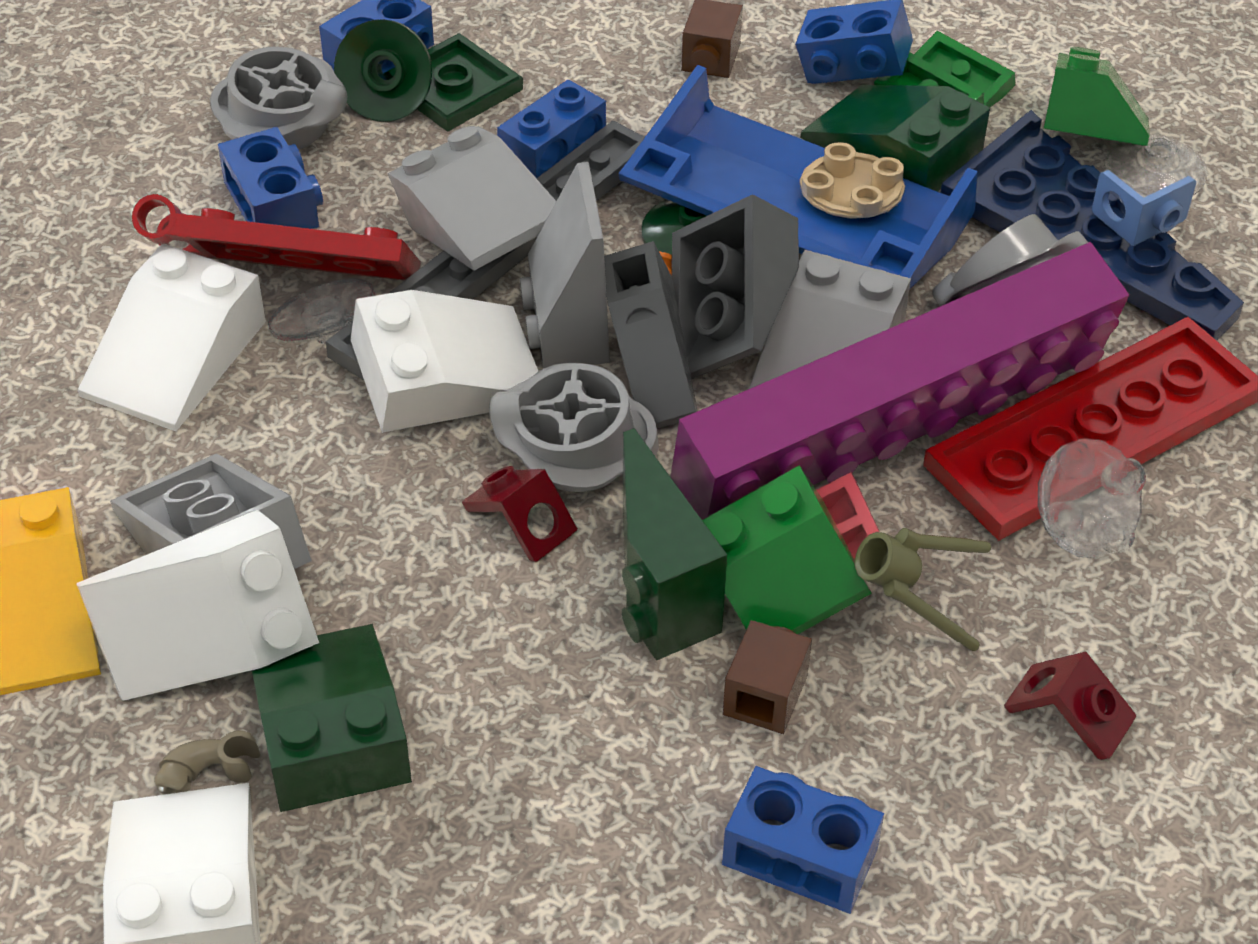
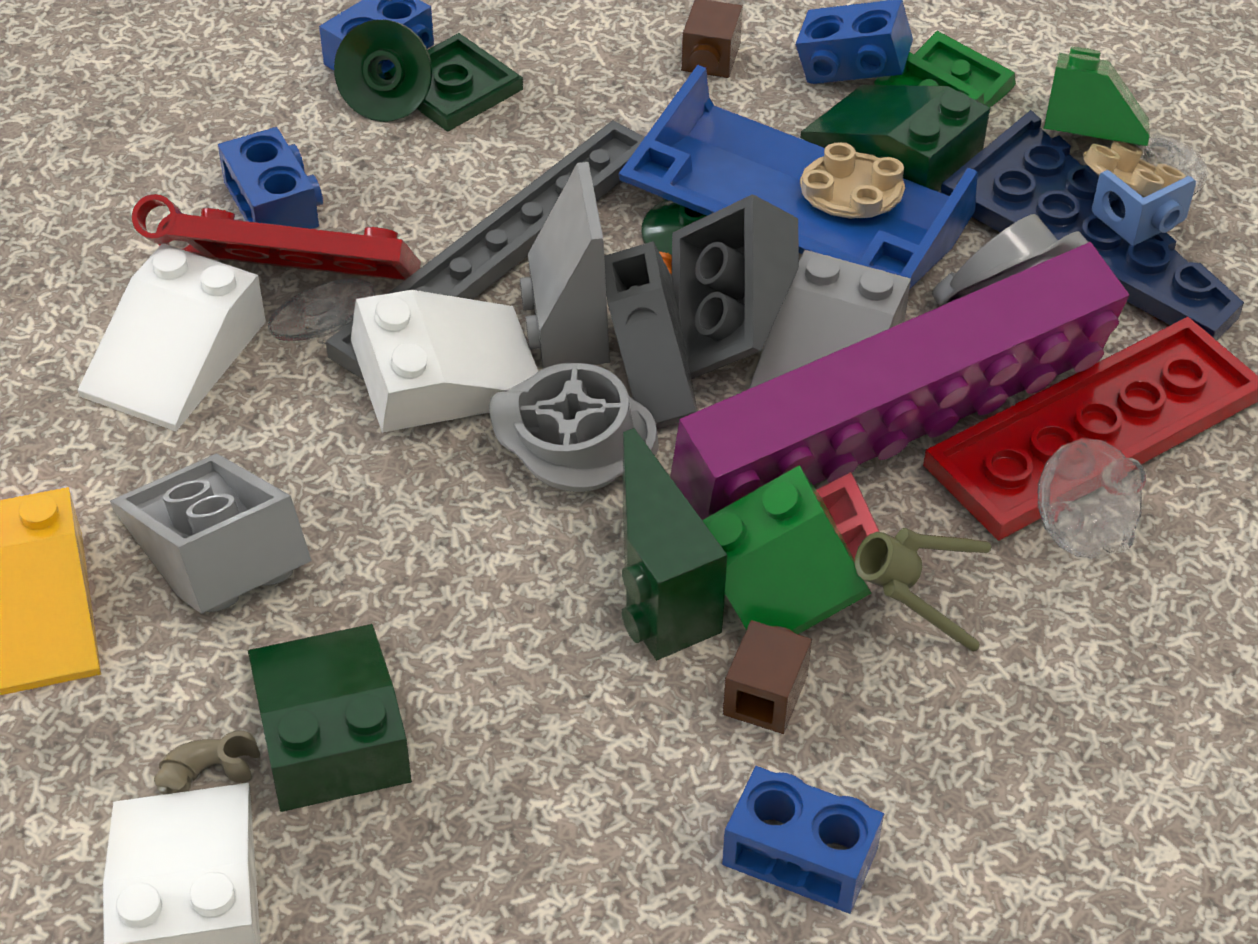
white slope [76,510,319,701] -> none
light grey piece [210,47,347,149] -> none
light grey slope [387,126,556,271] -> none
dark red bracket [462,466,578,562] -> none
blue brick [497,79,606,179] -> none
dark red bracket [1004,651,1136,760] -> none
none -> tan dish [1083,141,1186,198]

